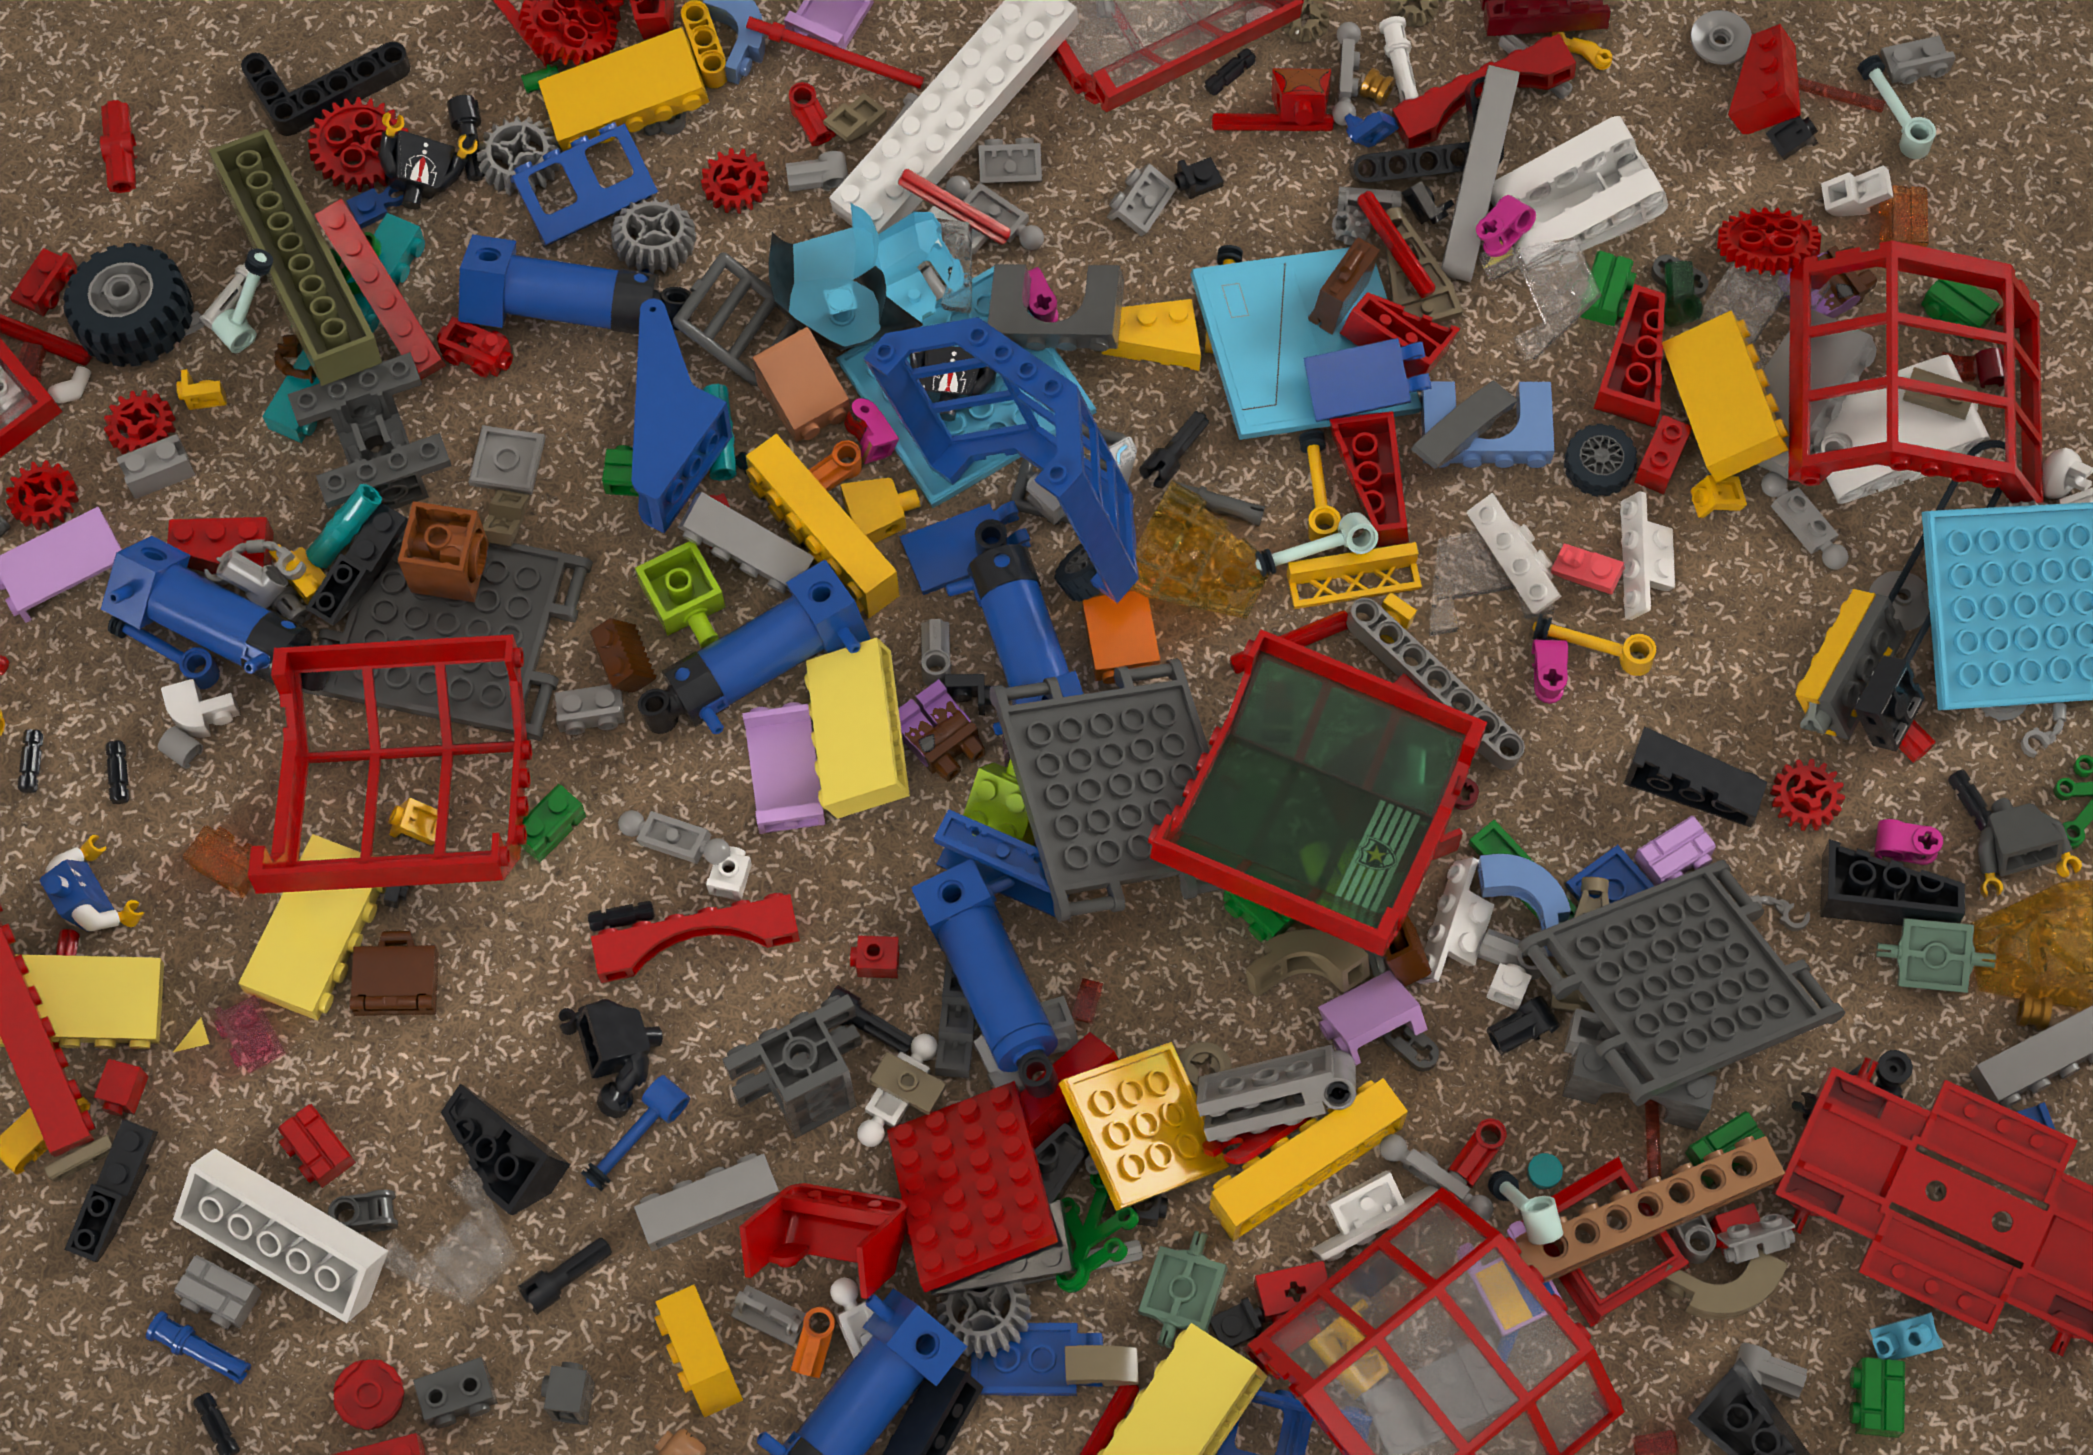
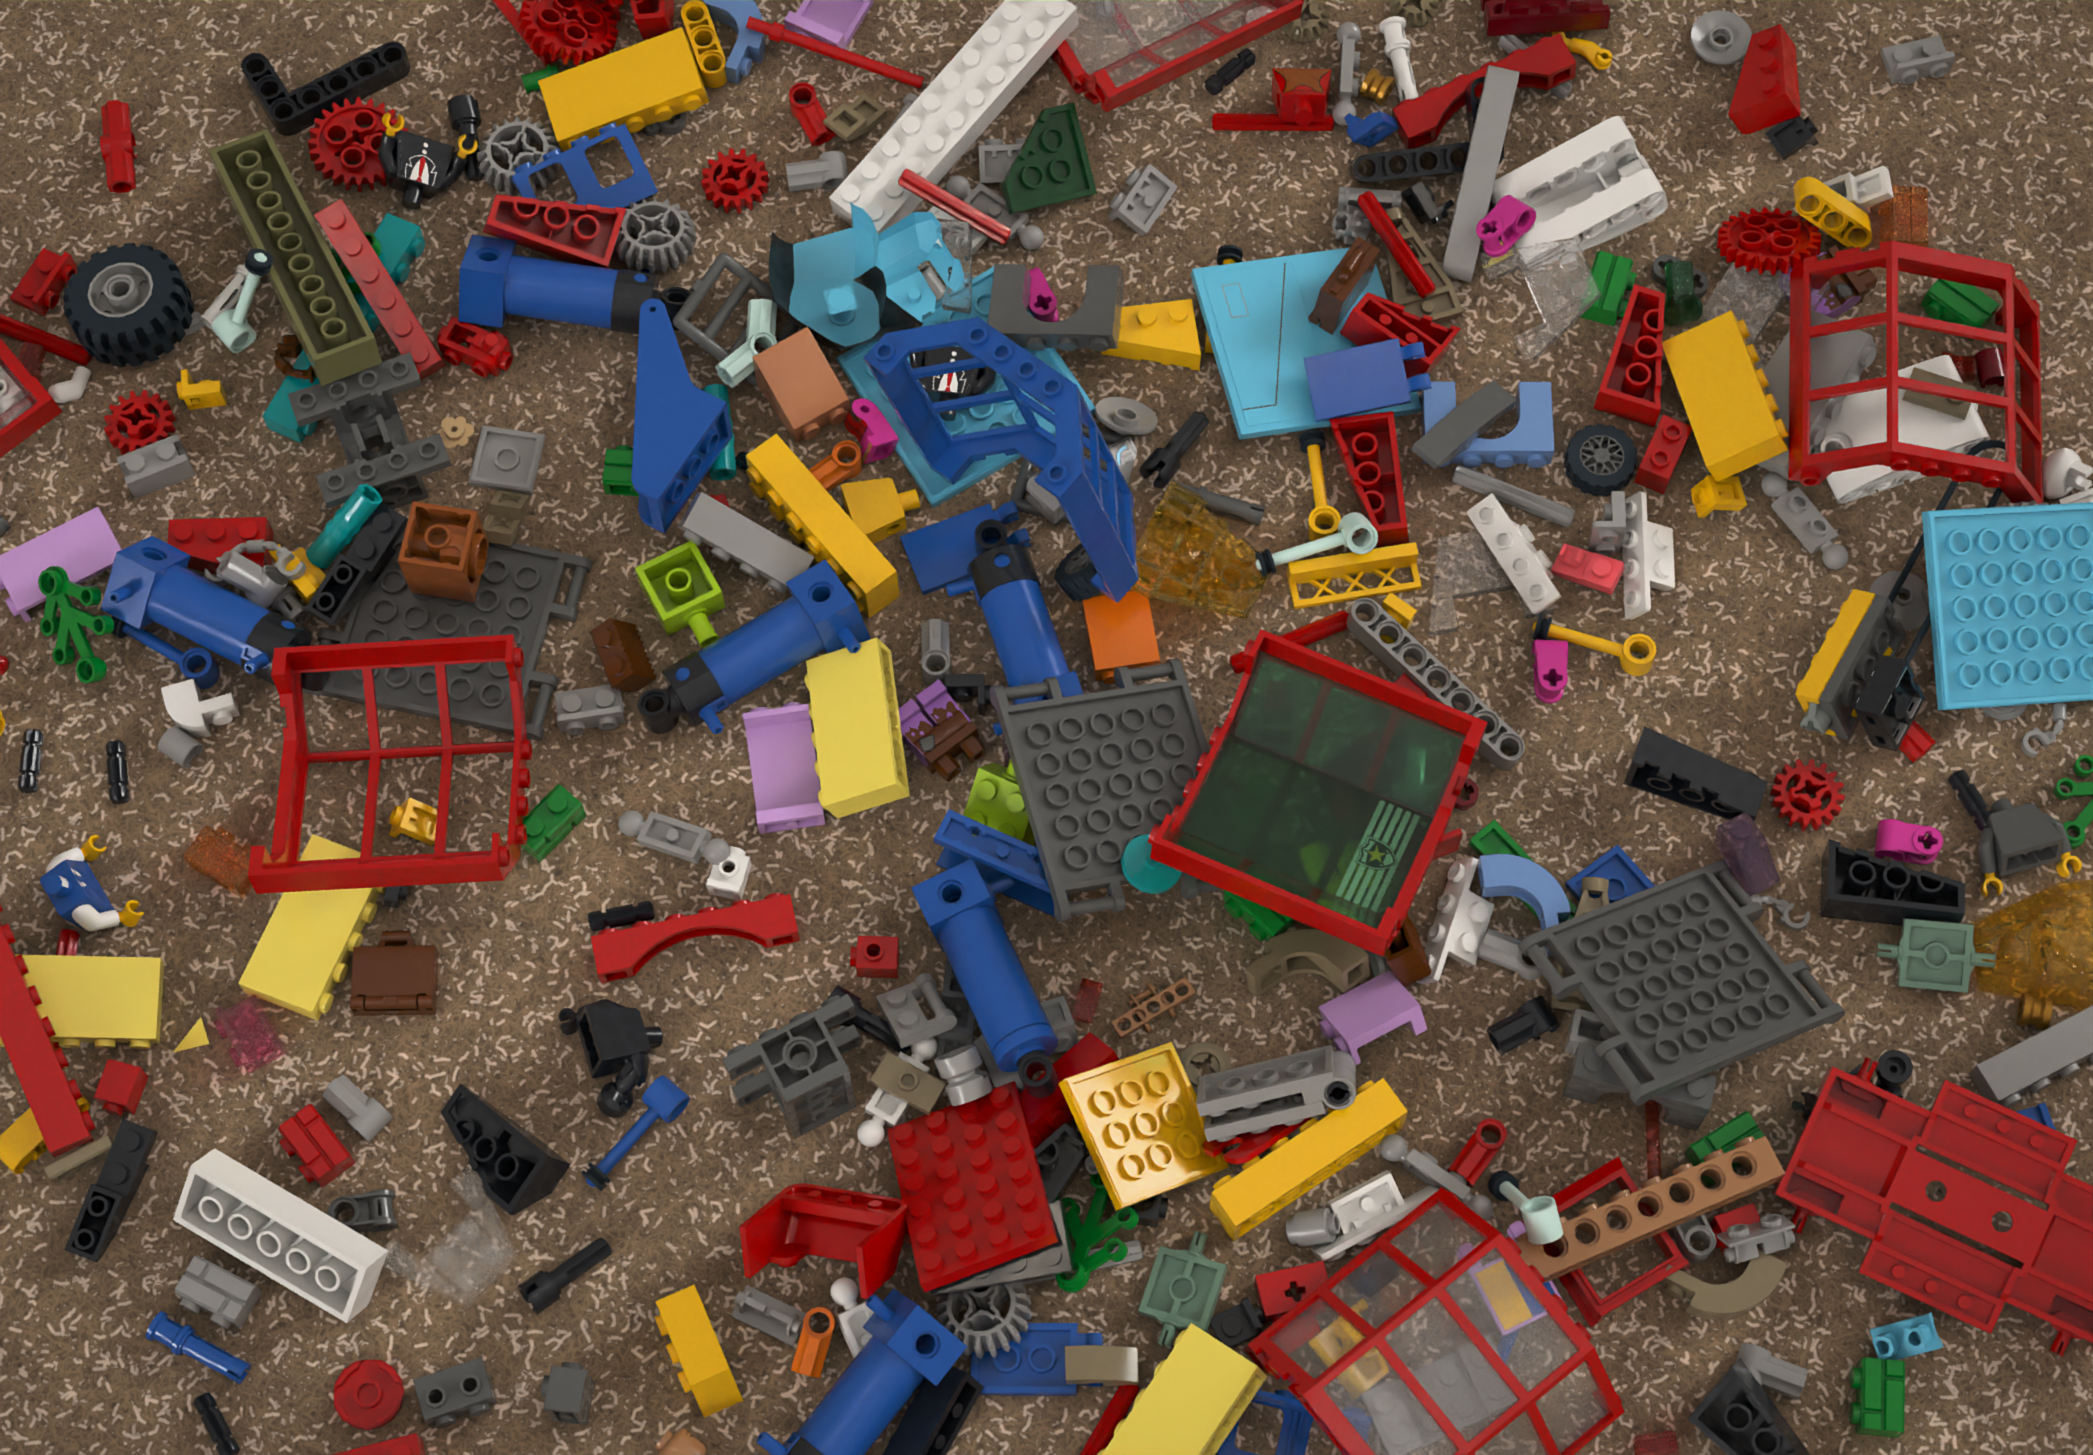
red gear [6,460,79,530] -> none
blue plate [346,186,403,229] -> none
light grey brick [634,1153,780,1251] -> none
black bracket [1174,157,1224,199] -> none
dark grey beam [1382,1024,1439,1072] -> none
white brick [1486,963,1532,1010] -> none
teal tile [1527,1153,1563,1189] -> none
lavender brick [1634,816,1716,886] -> none
clear red bar [1798,77,1885,113] -> none
light aqua piece [1857,55,1936,159] -> none
none -> green plant [38,566,114,684]
none -> light grey piece [322,1075,393,1143]
none -> tan plant [437,416,474,448]
none -> red wedge [483,194,627,268]
none -> light aqua piece [715,298,777,388]
none -> light grey plate [876,973,957,1049]
none -> light grey wheel [934,1044,993,1106]
none -> dark green plate [1001,102,1097,215]
none -> light grey dish [1095,397,1158,435]
none -> medium nougat piece [1111,977,1196,1040]
none -> teal piece [1121,834,1182,894]
none -> light grey brick [1286,1207,1340,1247]
none -> light grey axle [1452,465,1575,527]
none -> light grey bracket [1588,491,1626,557]
none -> slope [1715,812,1780,897]
none -> yellow beam [1793,177,1872,249]

